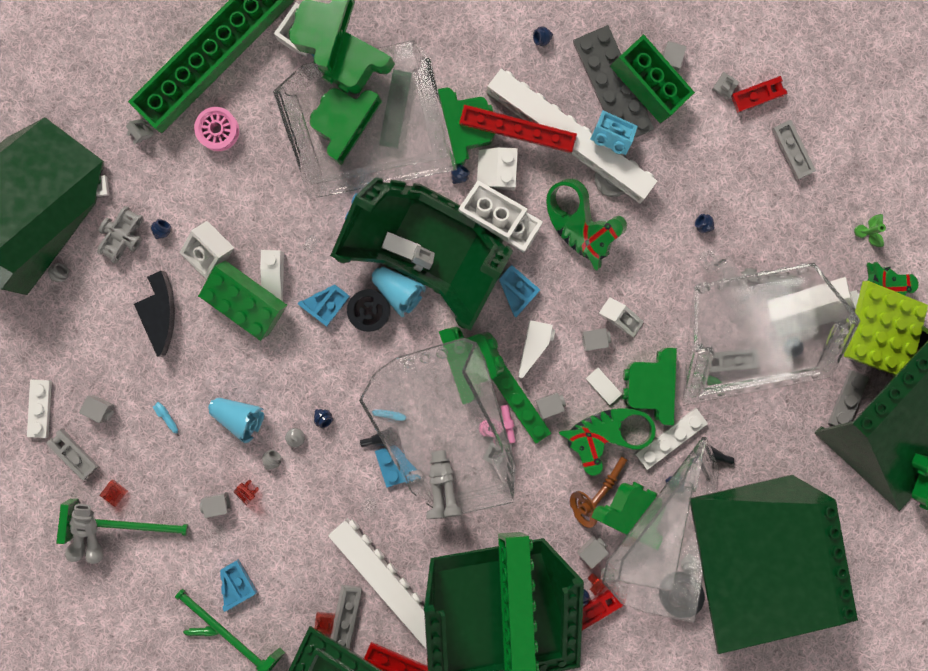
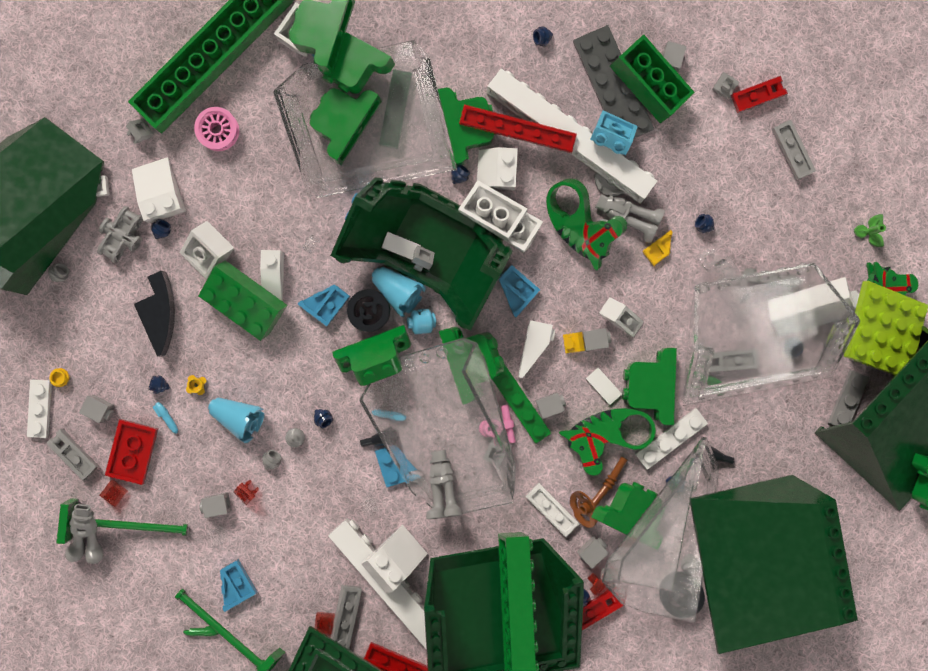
none -> yellow plate [49,368,70,387]
none -> red plate [105,419,159,485]
none -> white slope [132,157,186,223]
none -> dark blue plate [148,375,170,394]
none -> yellow plate [186,375,207,395]
none -> green brick [332,325,411,386]
none -> white slope [361,525,428,594]
none -> medium azure head [407,309,436,334]
none -> white tile [526,483,579,537]
none -> yellow plate [563,332,585,353]
none -> light grey piece [595,194,665,243]
none -> yellow tile [642,230,673,266]

